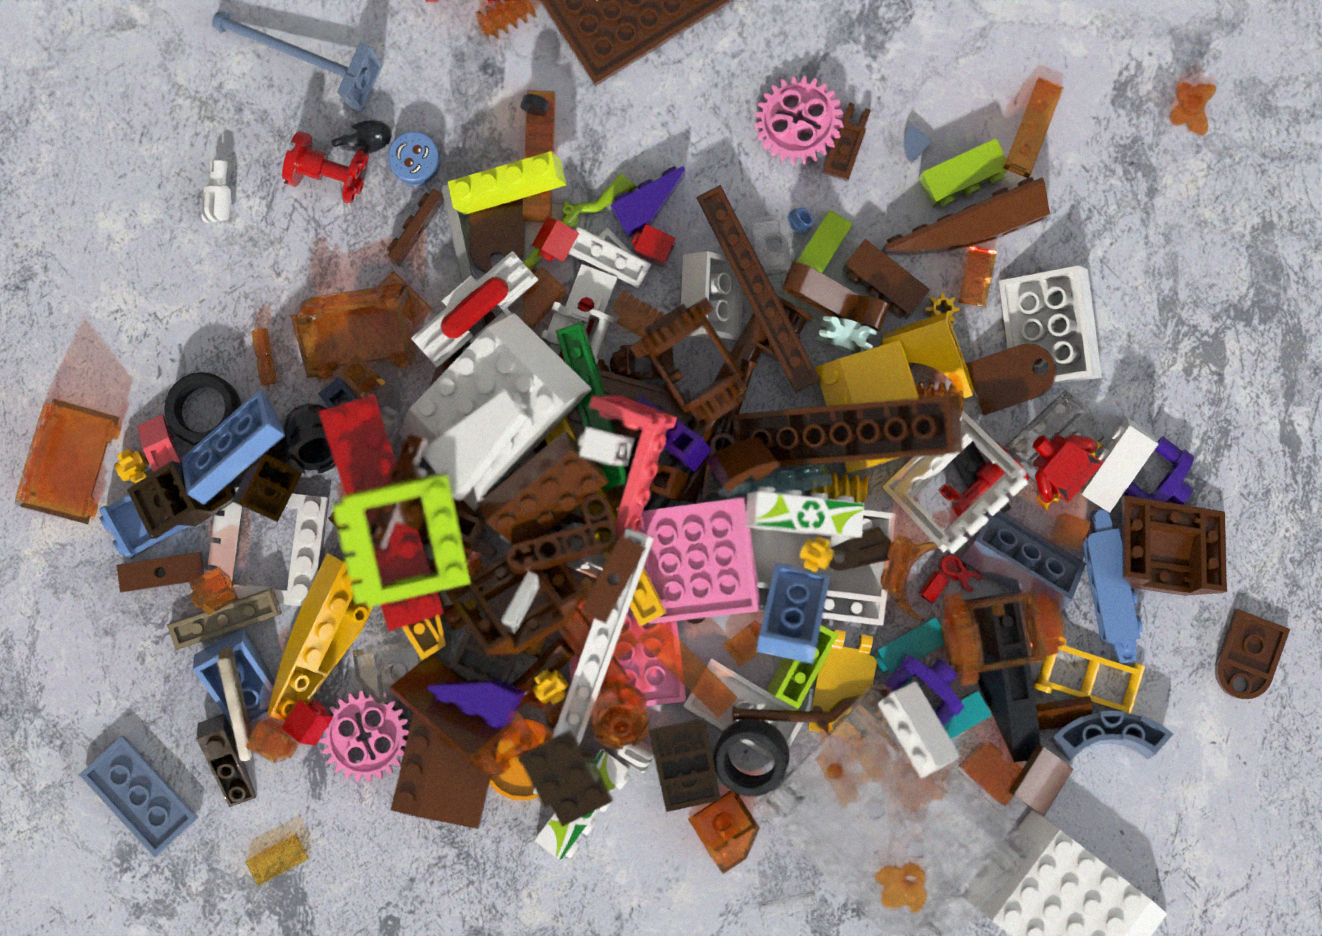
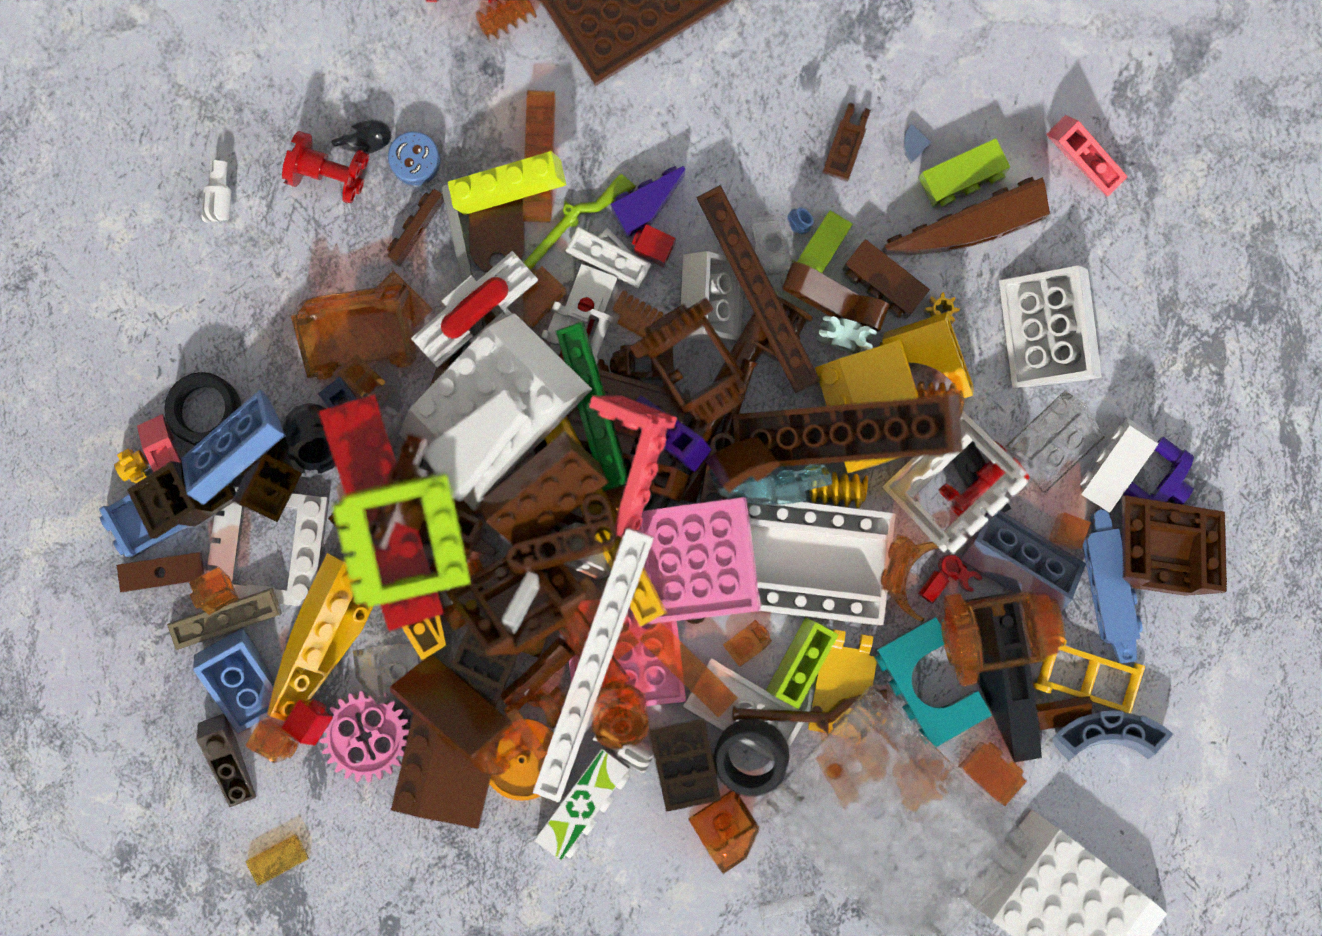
clear orange windscreen [15,398,121,524] -> none
sand blue plate [79,735,199,857] -> none
sand blue tile [212,12,383,113] -> none
tile [217,647,255,761] -> none
clear orange piece [251,328,277,386] -> none
dark purple slope [427,679,524,728] -> none
dark brown bracket [518,729,614,827] -> none
black tile [520,94,549,116] -> none
brick [532,216,579,263] -> none
yellow gear [533,669,568,705] -> none
white brick [578,428,635,466] -> none
reddish brown tile [580,534,647,624] -> none
white brick [745,487,864,538] -> none
bright pink gear [755,76,843,165] -> none
medium blue slope [757,563,831,664] -> none
yellow gear [800,536,835,573] -> none
dark brown piece [829,527,891,571] -> none
clear orange plate [874,863,927,913] -> none
white brick [878,682,960,779] -> none
dark purple connector [883,654,965,726] -> none
clear orange slope [958,246,997,307] -> none
reddish brown tile [966,344,1057,416] -> none
clear orange tile [1003,77,1064,178] -> none
slope [1009,744,1073,816] -> none
red torso [1032,434,1104,510] -> none
clear orange animal [1170,82,1216,136] -> none
reddish brown tile [1215,609,1290,699] -> none
none -> coral slope [1046,115,1127,196]

